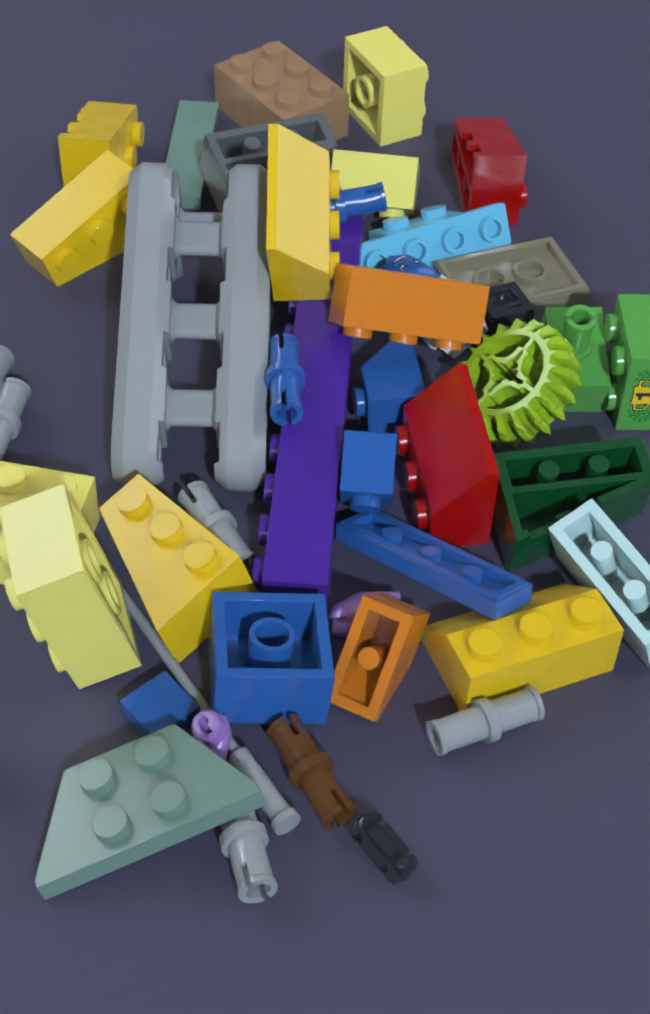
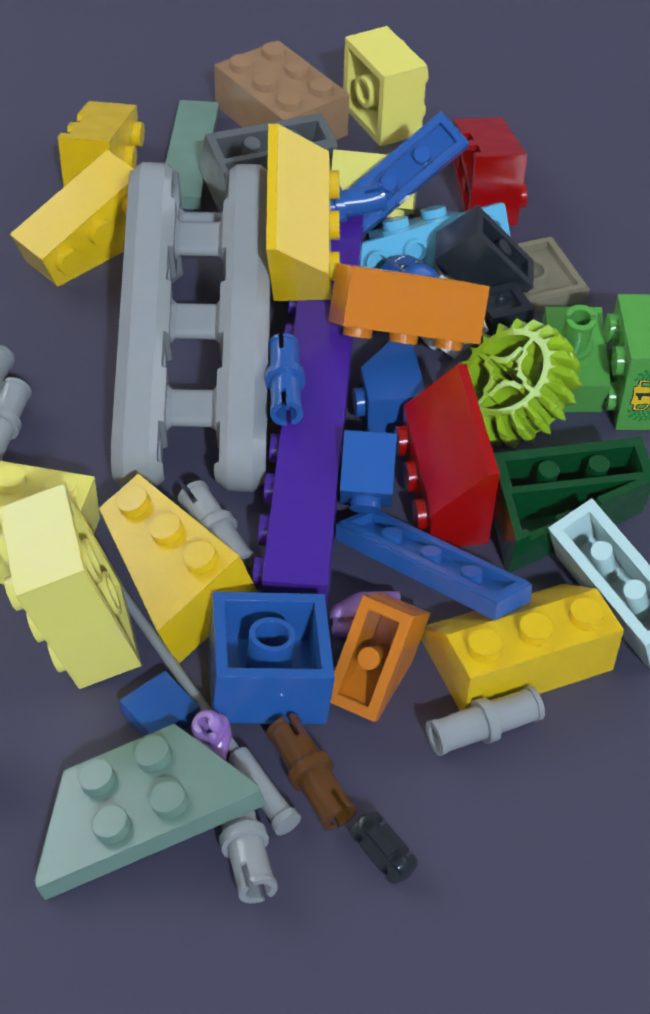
none -> blue tile [349,111,469,236]
none -> black slope [434,205,534,293]

